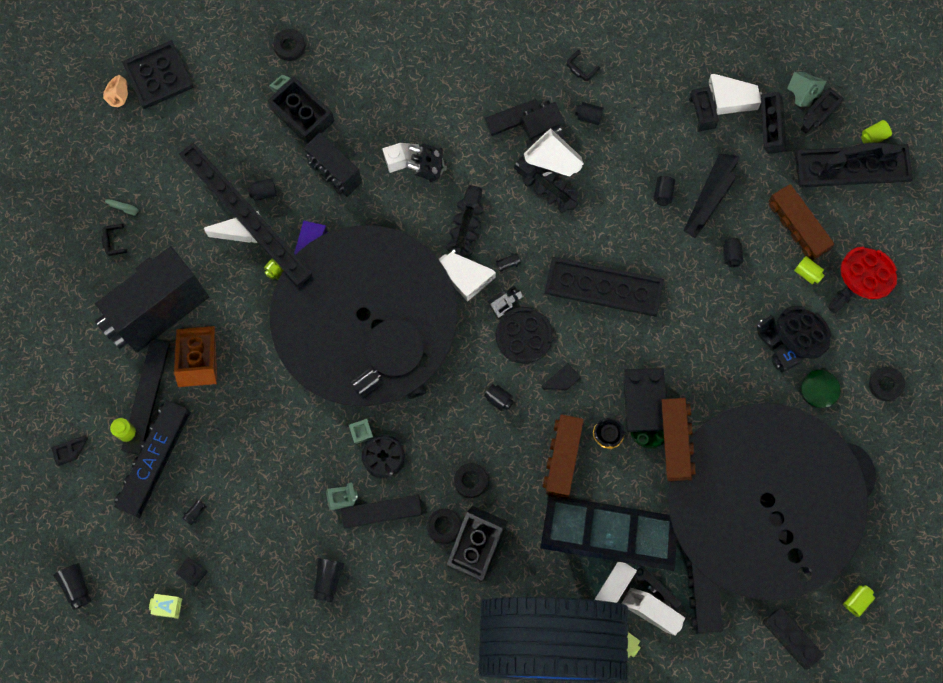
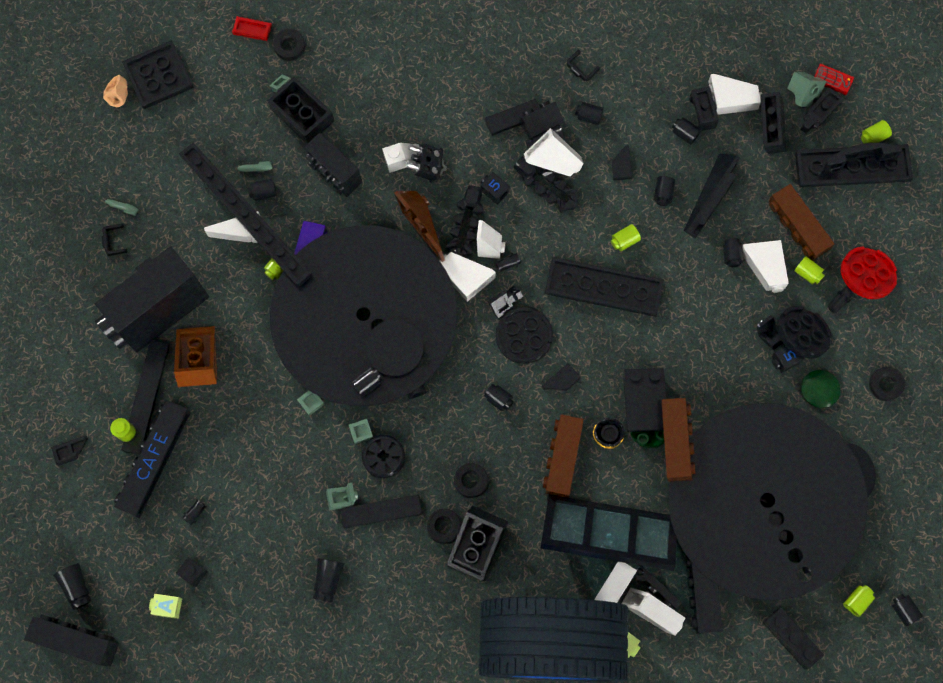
none -> black brick [24,614,119,667]
none -> red tile [232,16,272,41]
none -> sand green piece [237,161,272,172]
none -> sand green plate [297,391,325,416]
none -> reddish brown wedge [394,191,445,262]
none -> white slope [477,220,505,259]
none -> black brick [480,172,510,205]
none -> black tile [611,145,632,180]
none -> lime brick [611,224,641,251]
none -> black brick [672,117,702,145]
none -> white slope [742,240,788,293]
none -> tile [814,64,854,95]
none -> black brick [891,593,923,626]

